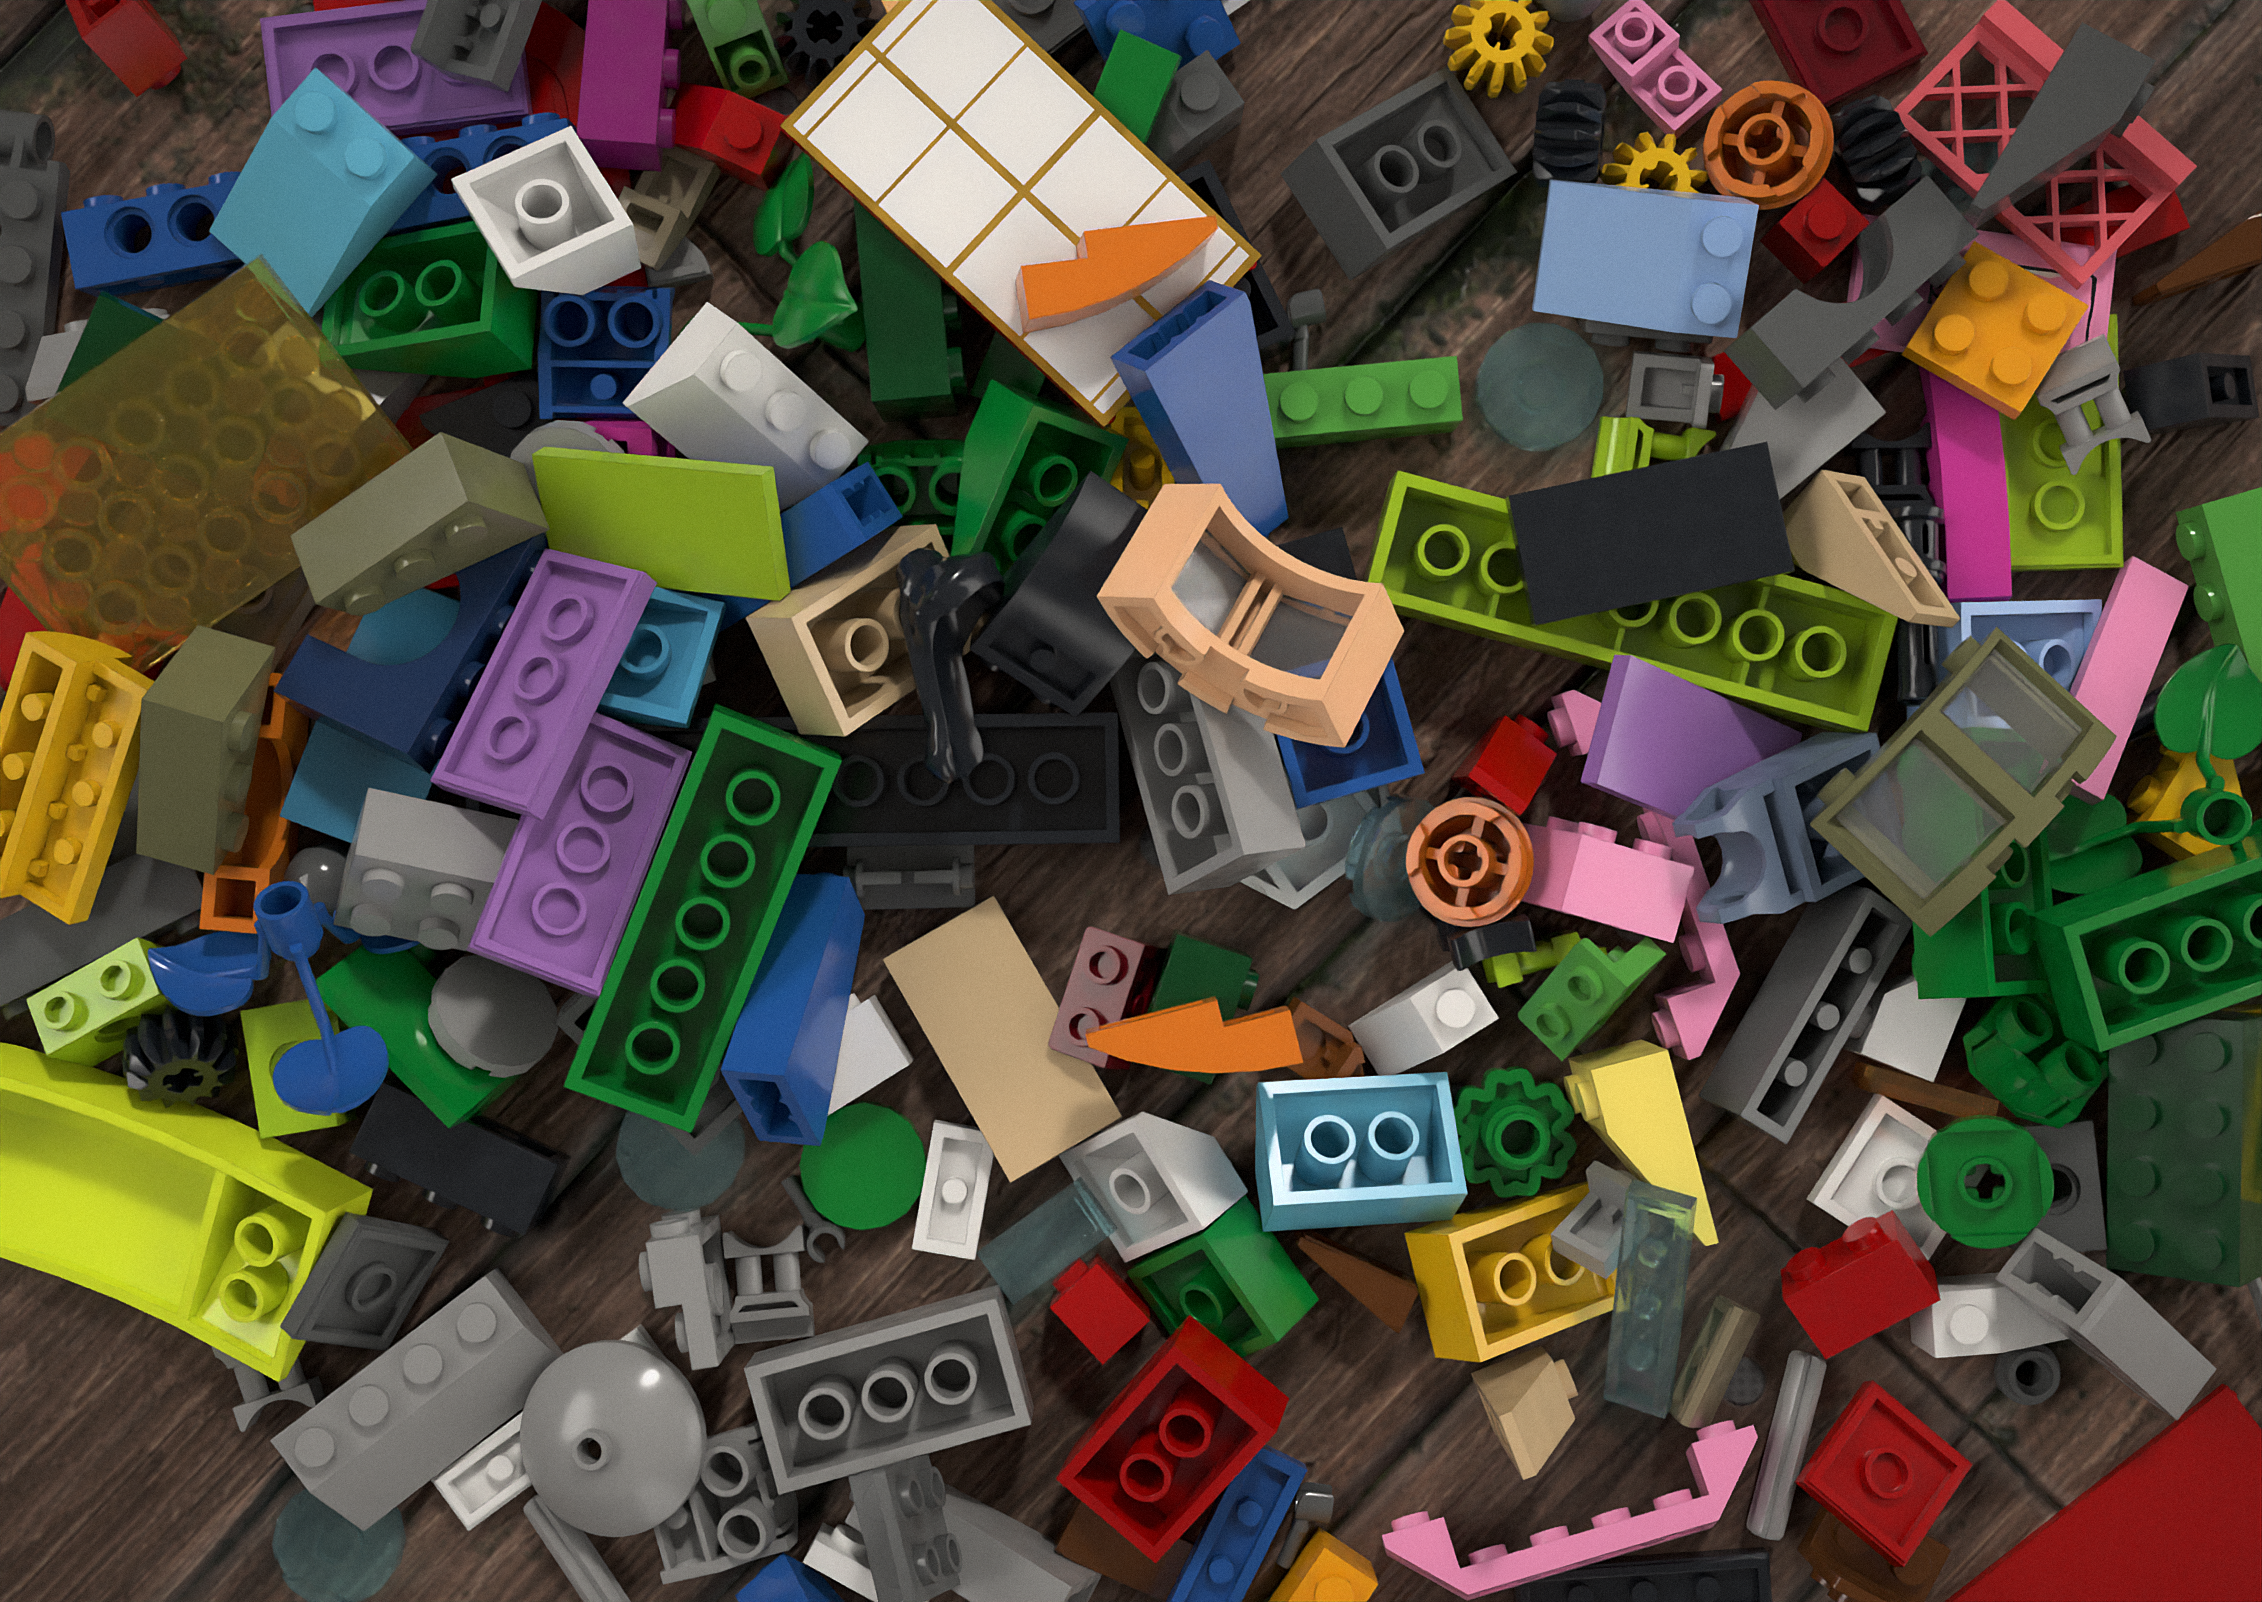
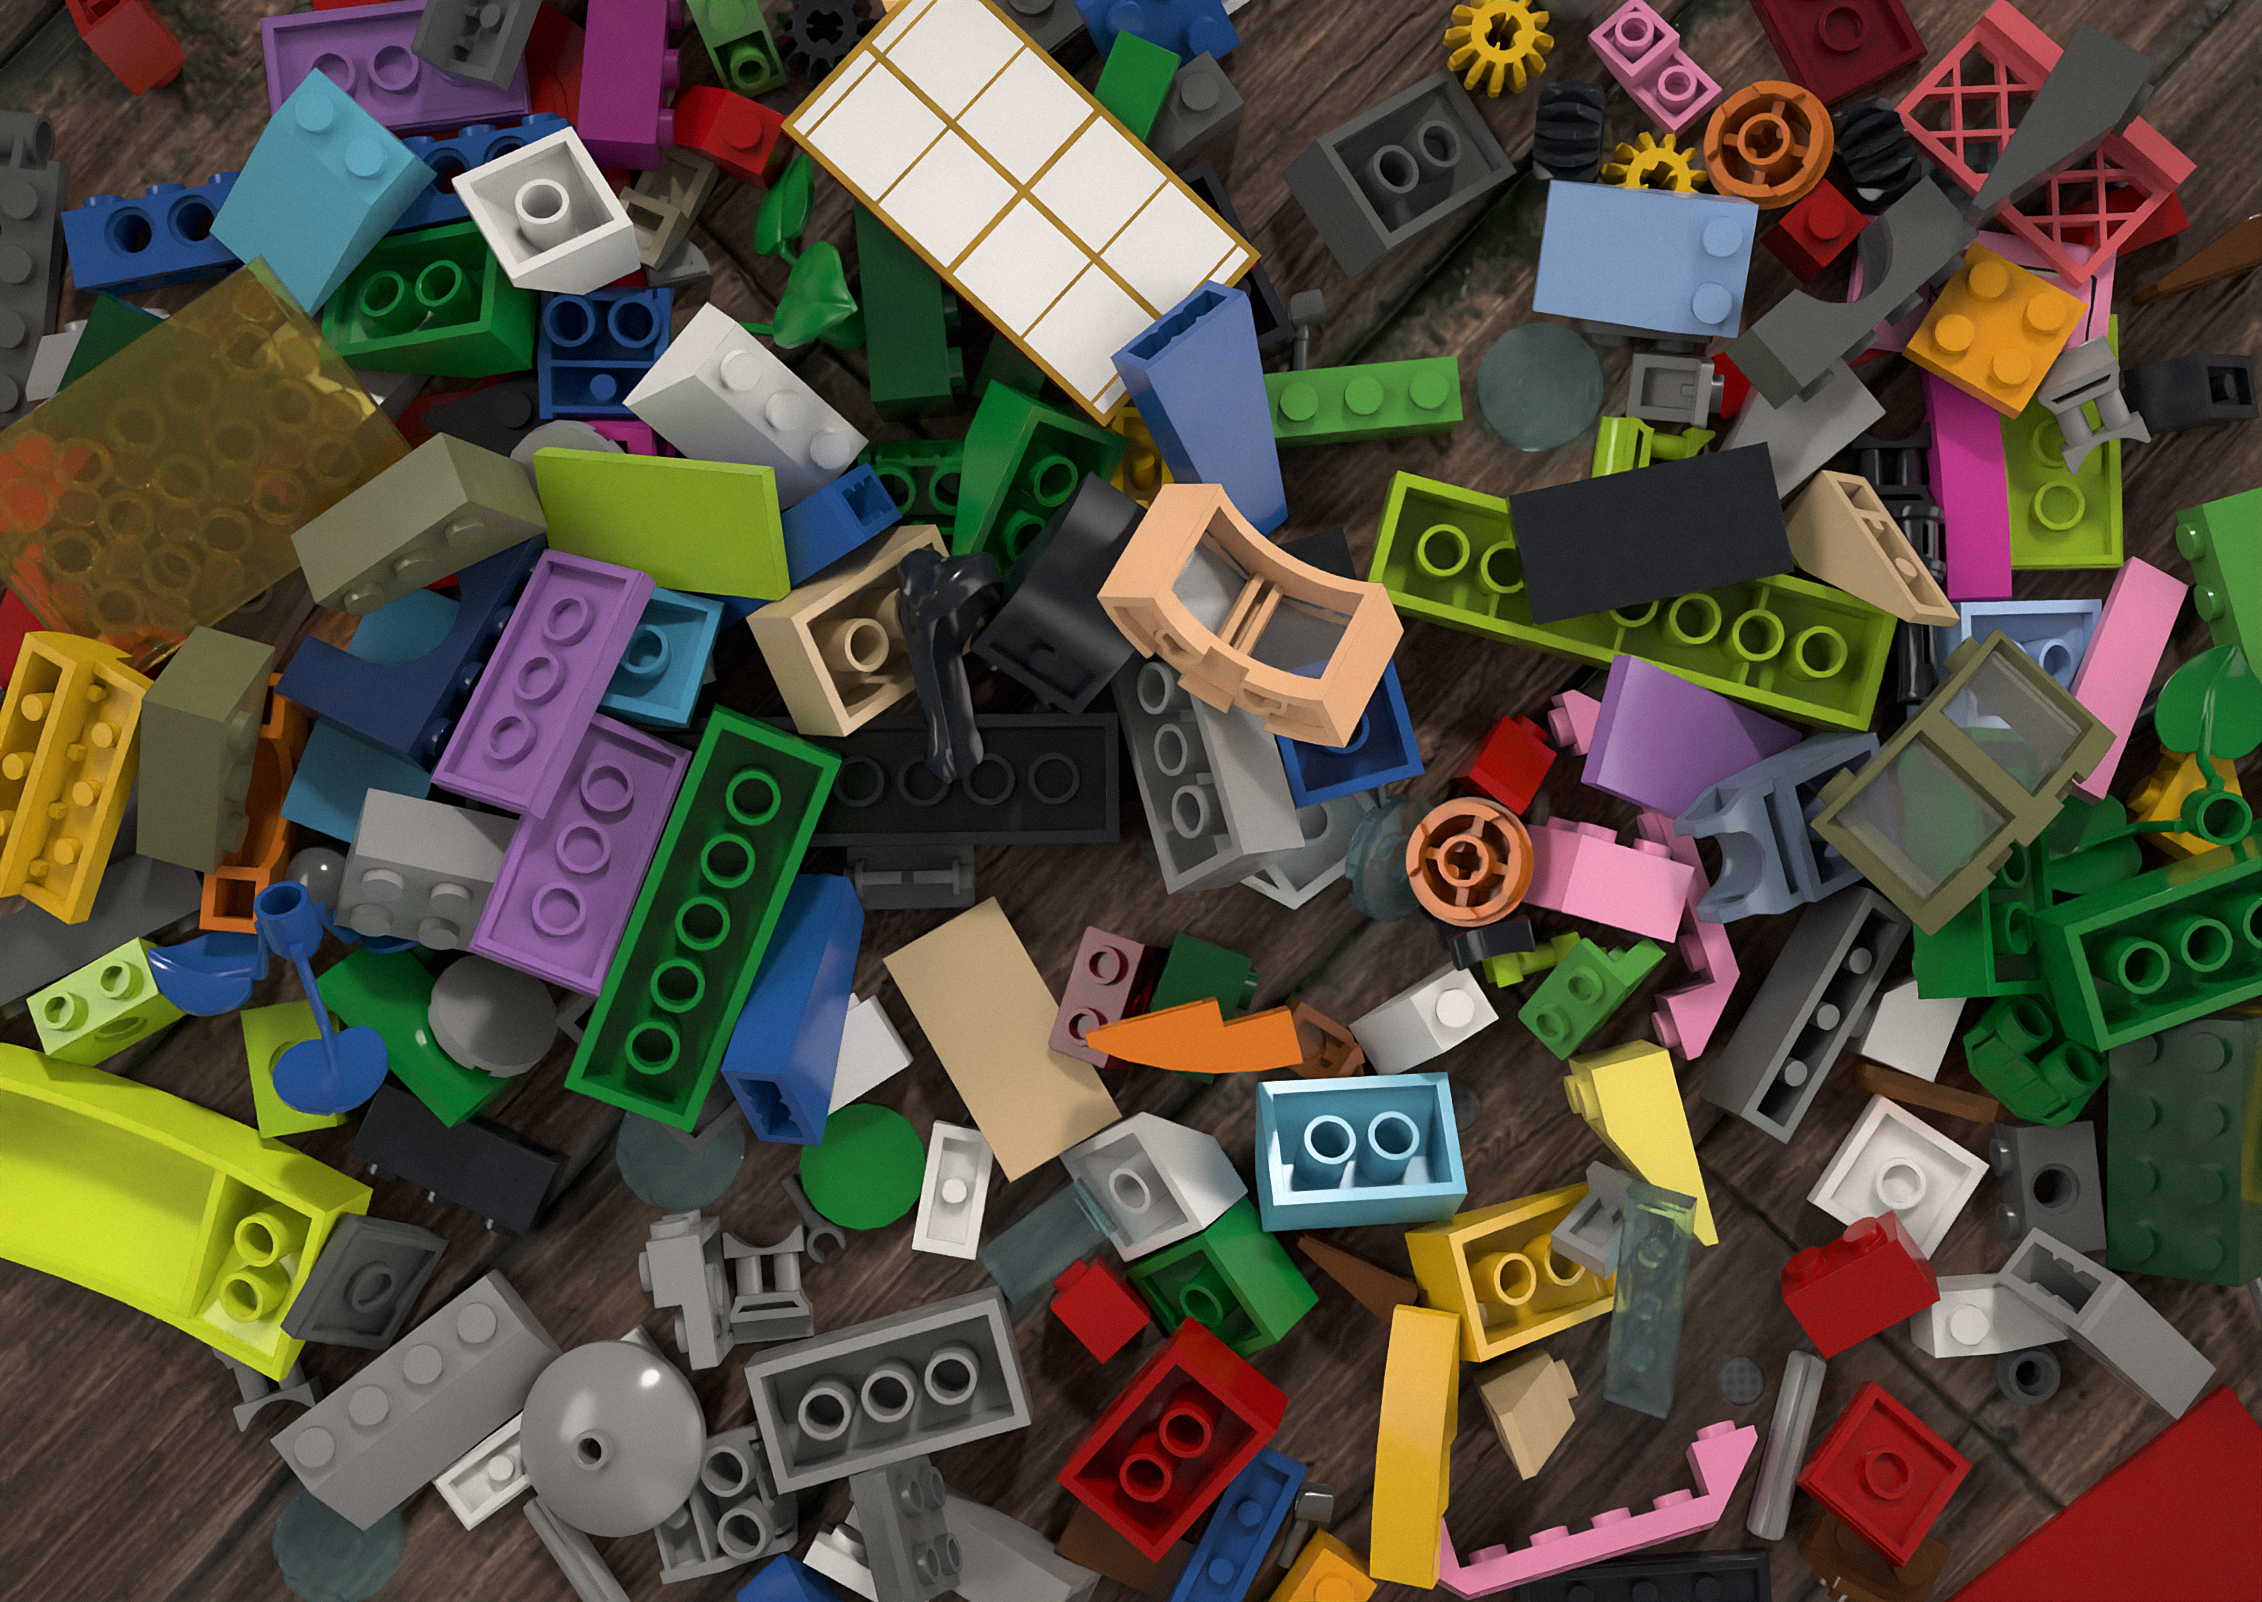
black gear [122,1004,239,1108] -> none
orange slope [1015,215,1218,333] -> none
green plant [1453,1066,1577,1198] -> none
dark tan slope [1665,1295,1760,1428] -> none
green plate [1917,1115,2054,1249] -> none
none -> yellow slope [1369,1304,1461,1590]

